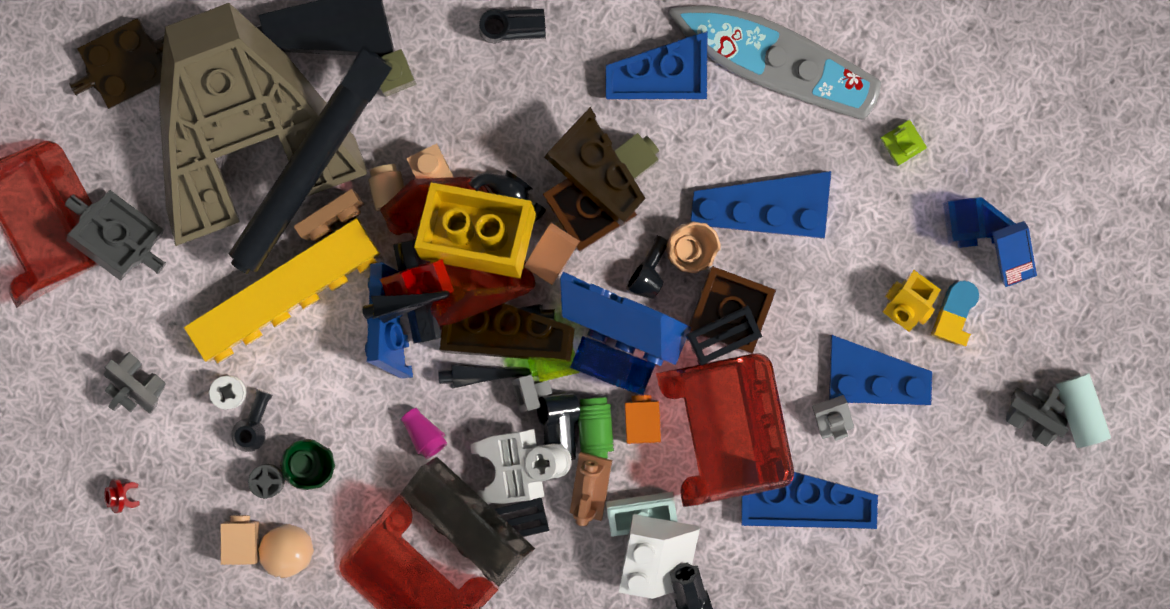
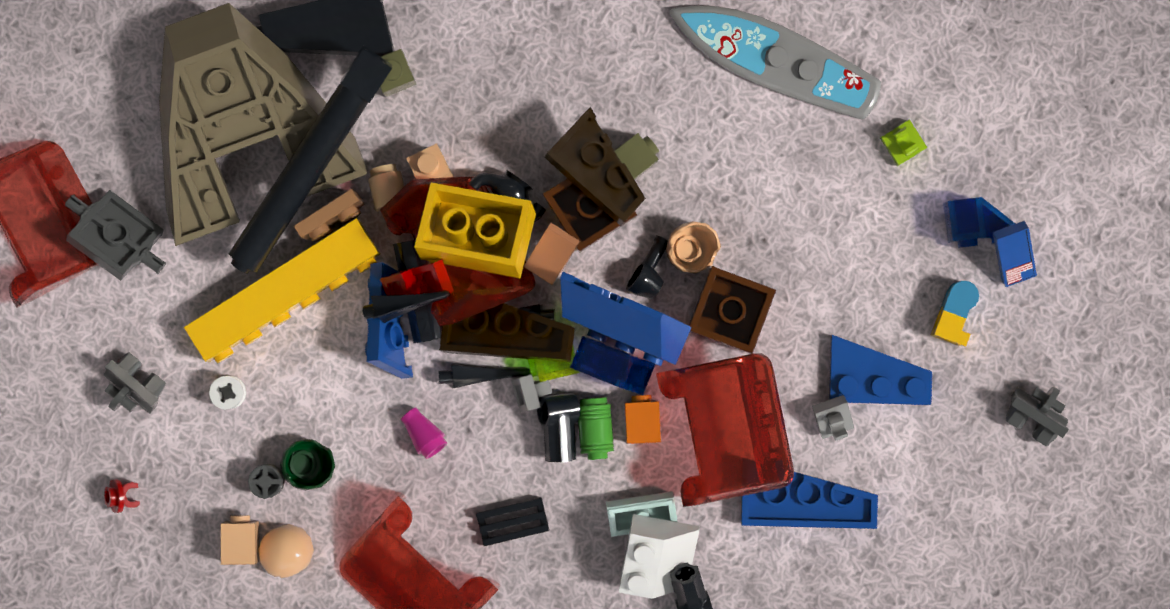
dark brown plate [69,18,164,109] -> none
black bar [231,389,273,452] -> none
clear smoke brick [400,457,535,587] -> none
white piece [470,429,572,504] -> none
black piece [479,9,546,44] -> none
nougat hinge [570,452,612,526] -> none
blue wing [606,31,708,99] -> none
black tile [685,306,763,366] -> none
blue wing [690,171,831,239] -> none
yellow brick [882,270,941,332] -> none
light aqua brick [1056,373,1111,448] -> none

